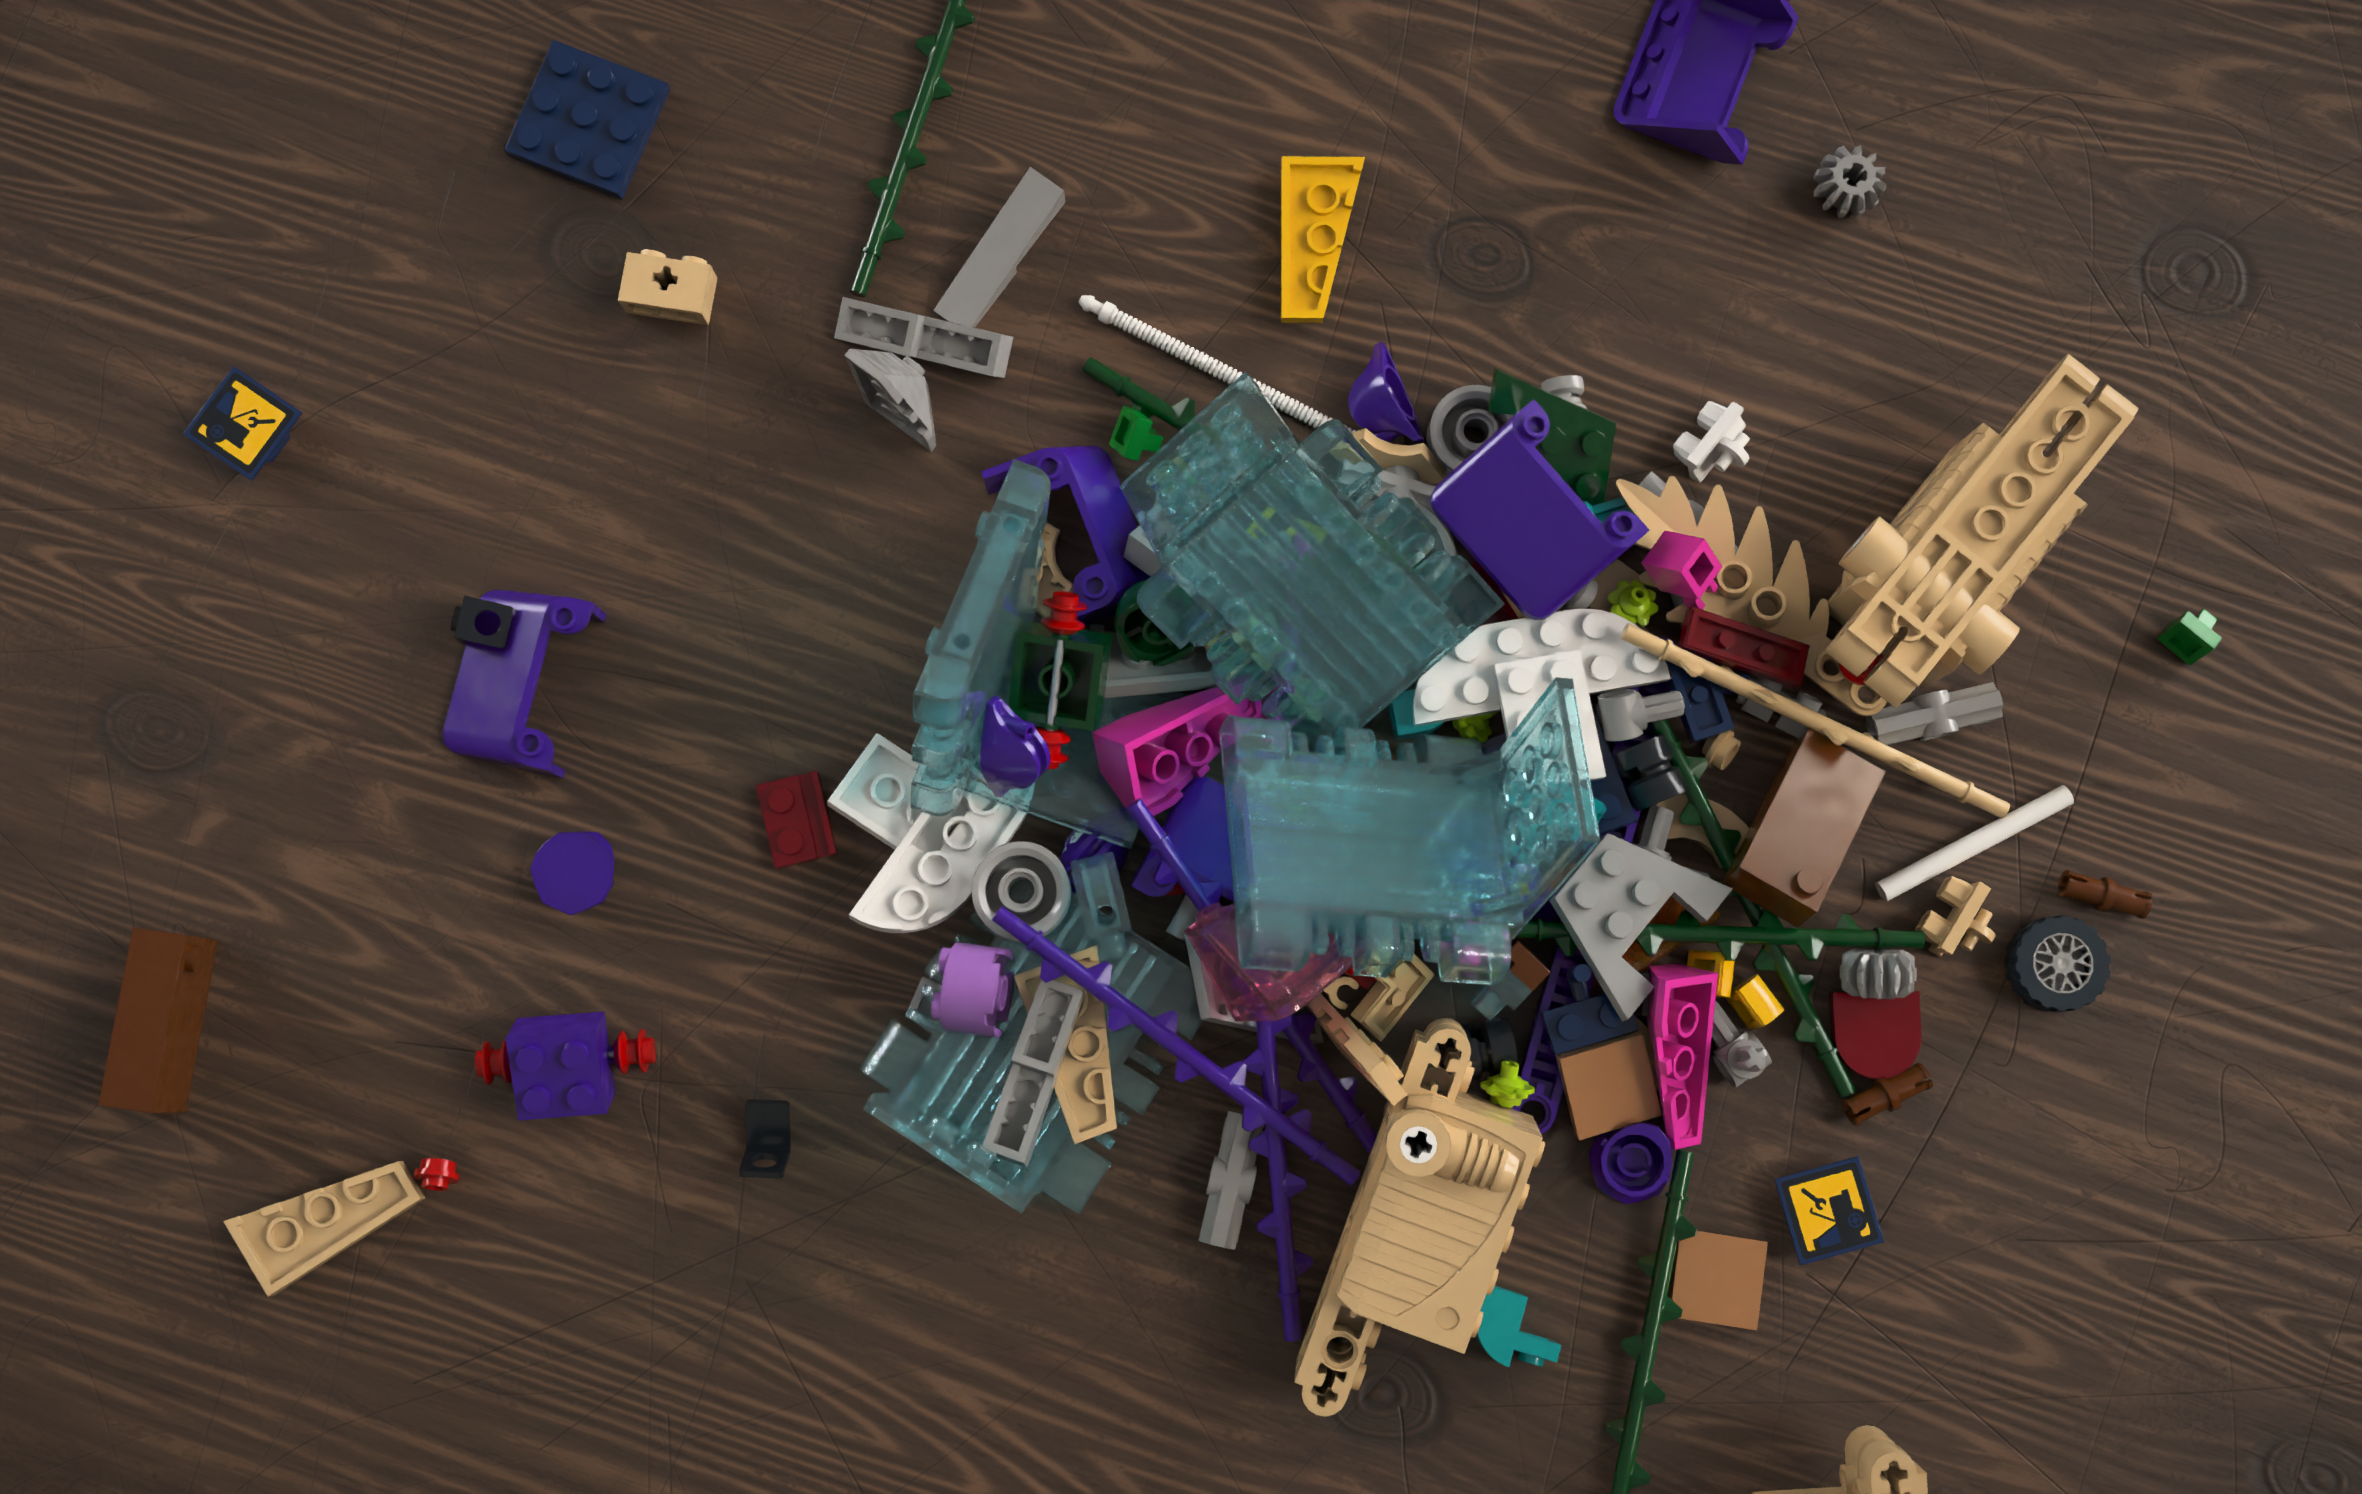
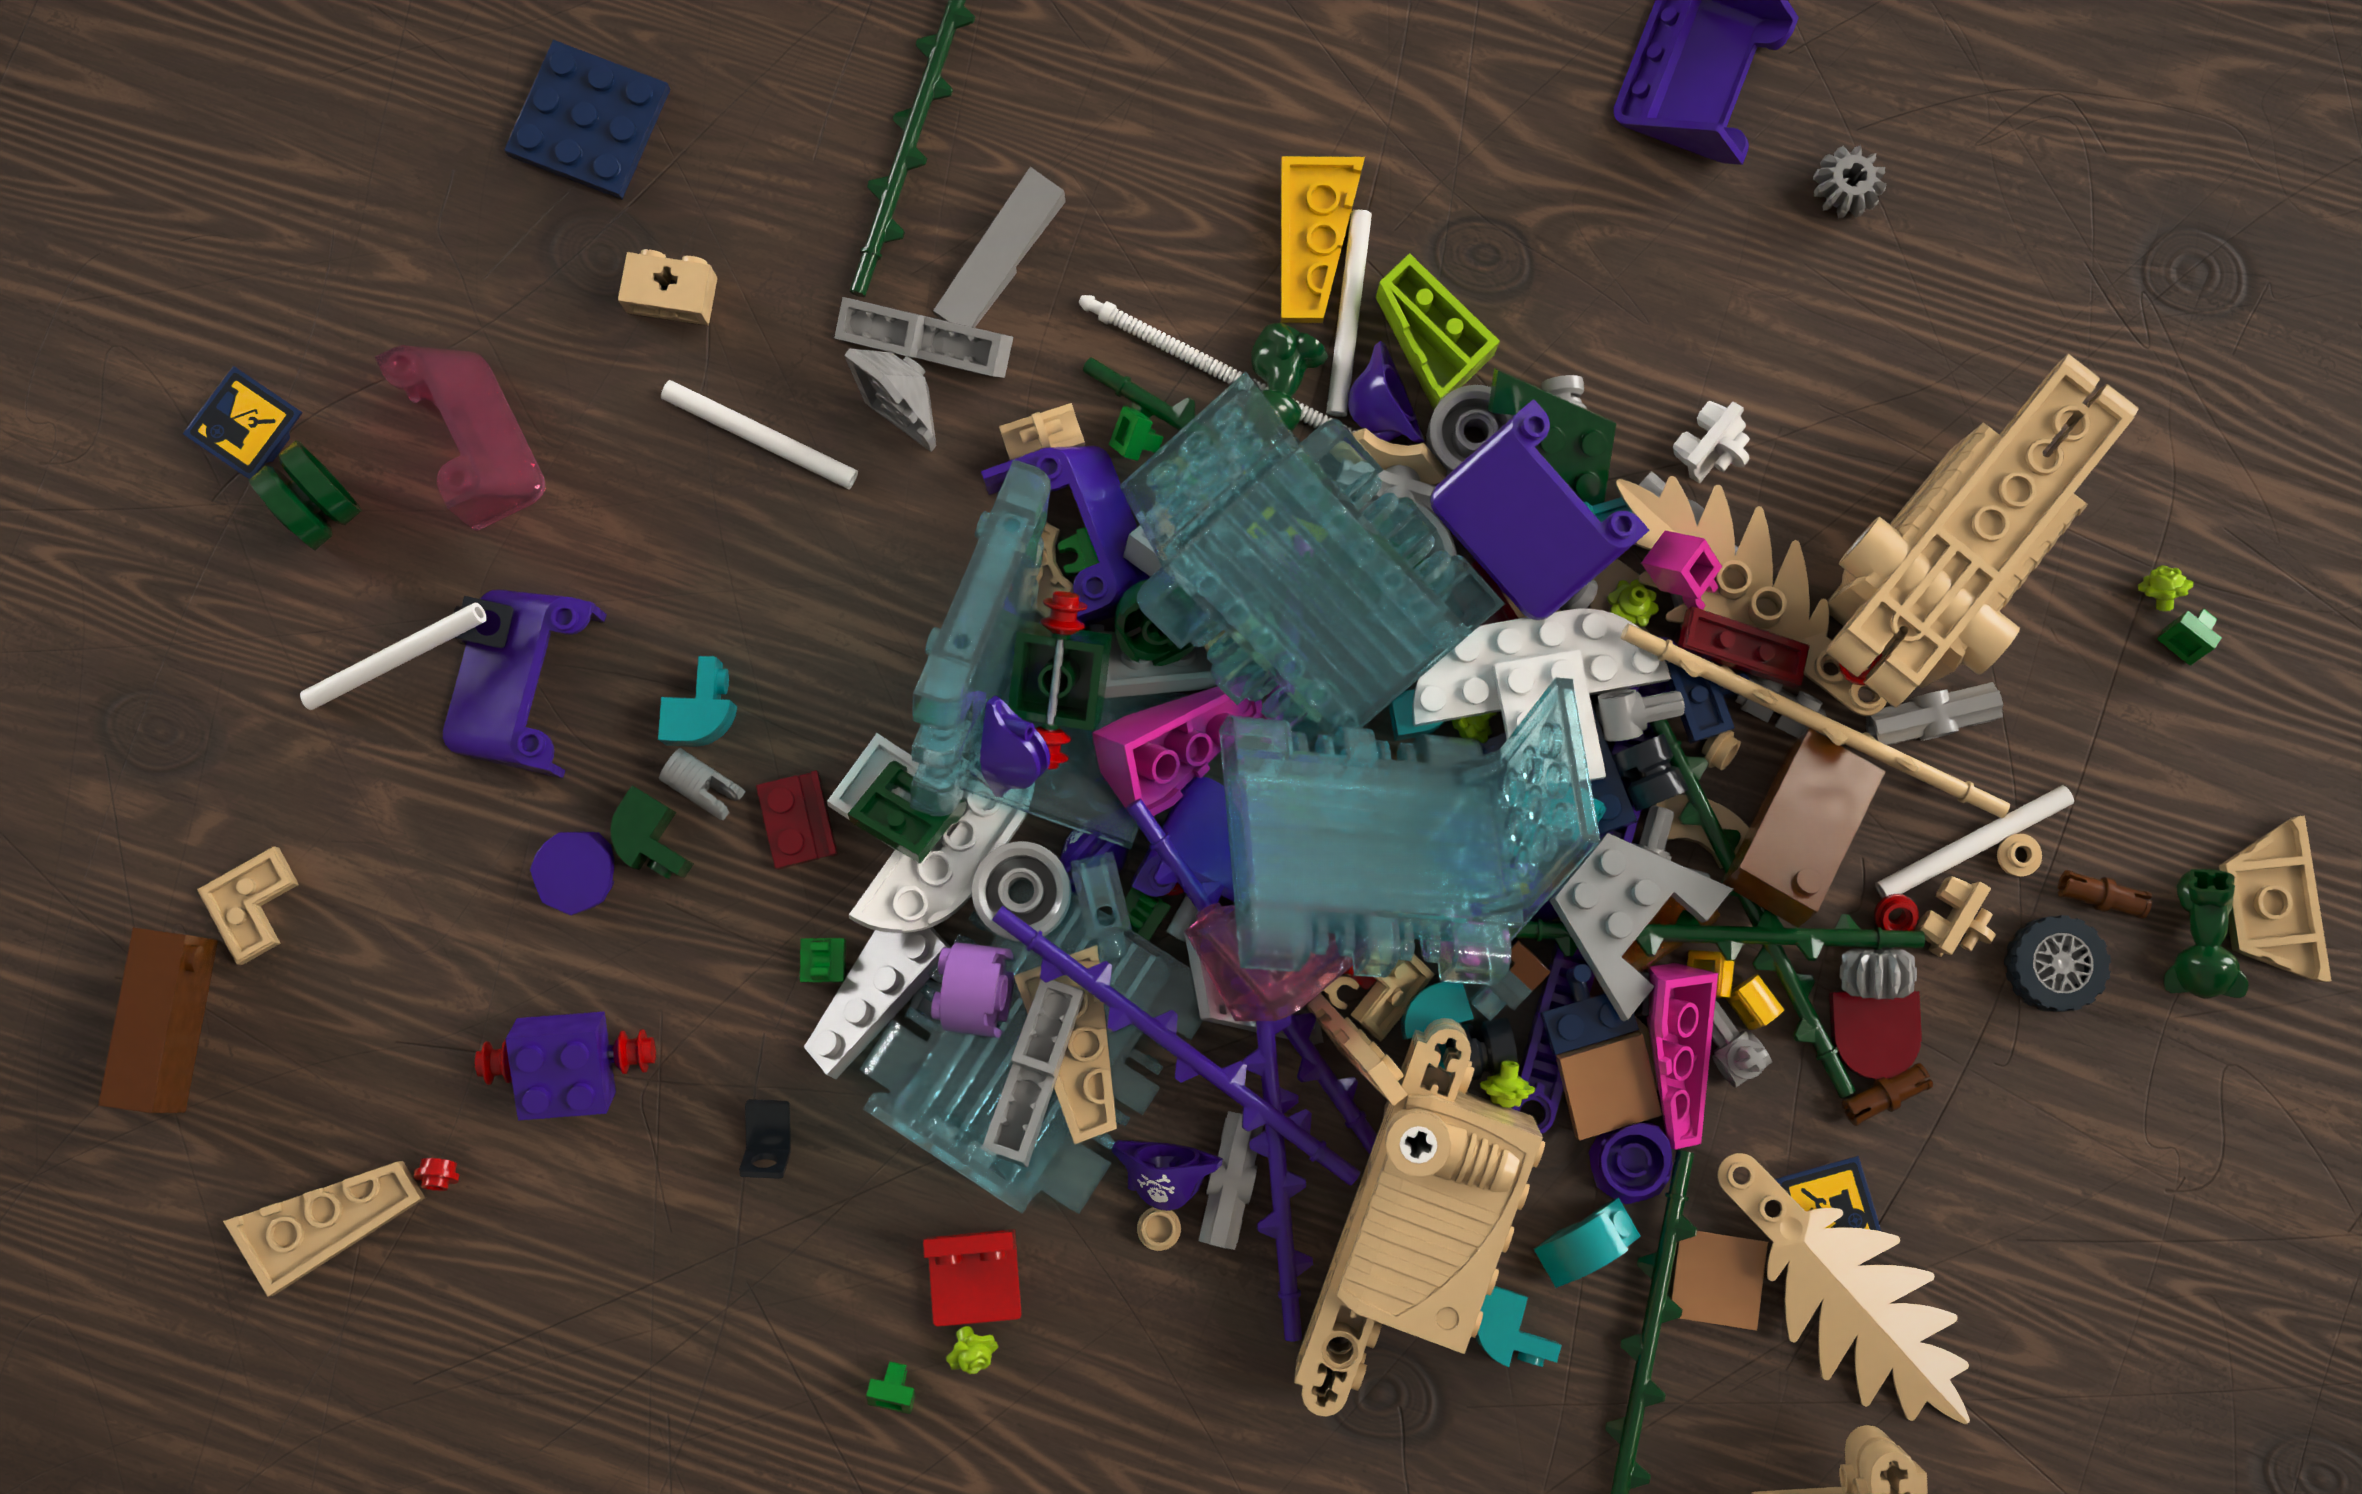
none -> tan tile [197,846,299,965]
none -> dark green wheel [248,440,362,550]
none -> white piece [300,603,486,710]
none -> clear pink windscreen [375,345,545,531]
none -> dark green brick [611,785,694,879]
none -> teal brick [658,656,737,747]
none -> light grey hinge [659,748,745,820]
none -> white piece [661,380,858,489]
none -> green tile [800,938,846,983]
none -> wing [804,927,951,1079]
none -> dark green plate [848,761,967,864]
none -> green tile [866,1361,915,1415]
none -> red bracket [923,1229,1022,1326]
none -> lime plant [946,1326,998,1374]
none -> tan hips [999,403,1085,460]
none -> green tile [1058,527,1099,576]
none -> dark purple hat [1111,1140,1223,1211]
none -> green tile [1112,887,1171,943]
none -> tan plate [1137,1207,1181,1251]
none -> dark green animal [1248,323,1329,454]
none -> white piece [1326,210,1372,417]
none -> lime wedge [1375,253,1500,410]
none -> teal brick [1401,976,1474,1069]
none -> teal brick [1534,1198,1641,1288]
none -> tan plant [1717,1153,1970,1424]
none -> red plate [1874,894,1919,931]
none -> tan plate [1997,834,2042,877]
none -> lime plant [2138,565,2194,611]
none -> dark green animal [2164,869,2249,999]
none -> tan wing [2219,816,2332,982]

